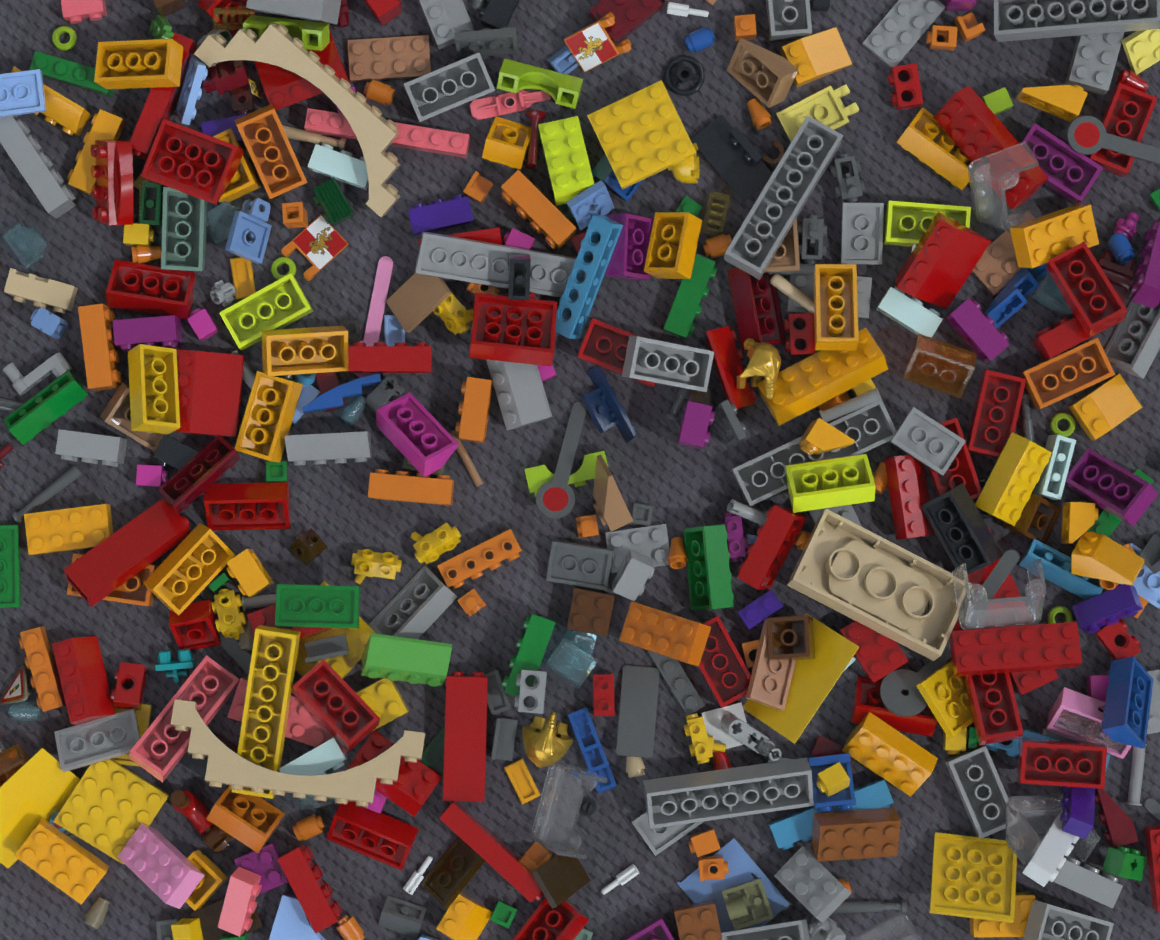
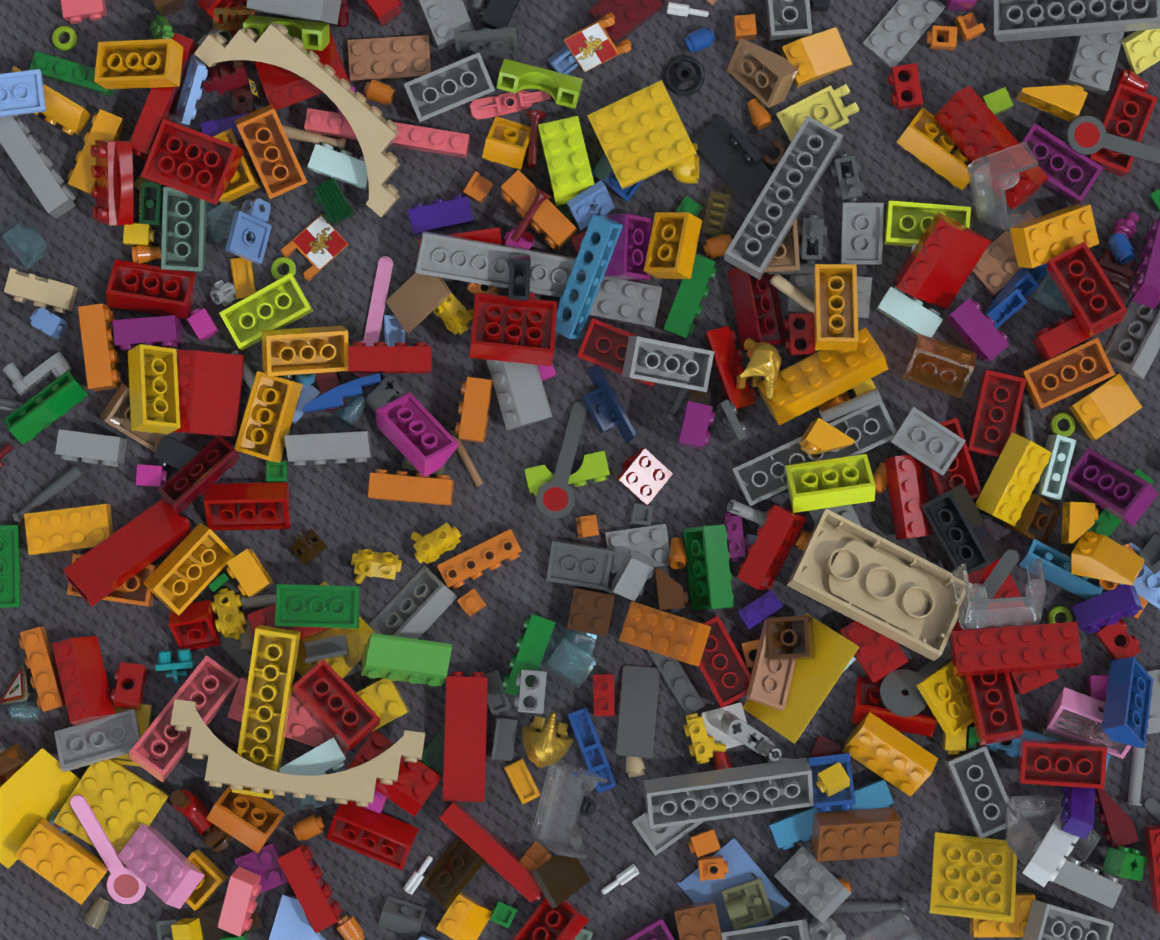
orange brick [282,202,308,229] -> none
medium nougat slope [593,454,633,532] -> none
none -> bright pink piece [70,794,147,904]
none -> dark red piece [510,187,553,243]
none -> light grey plate [577,274,662,328]
none -> plate [616,447,673,505]
none -> reddish brown slope [654,568,688,610]

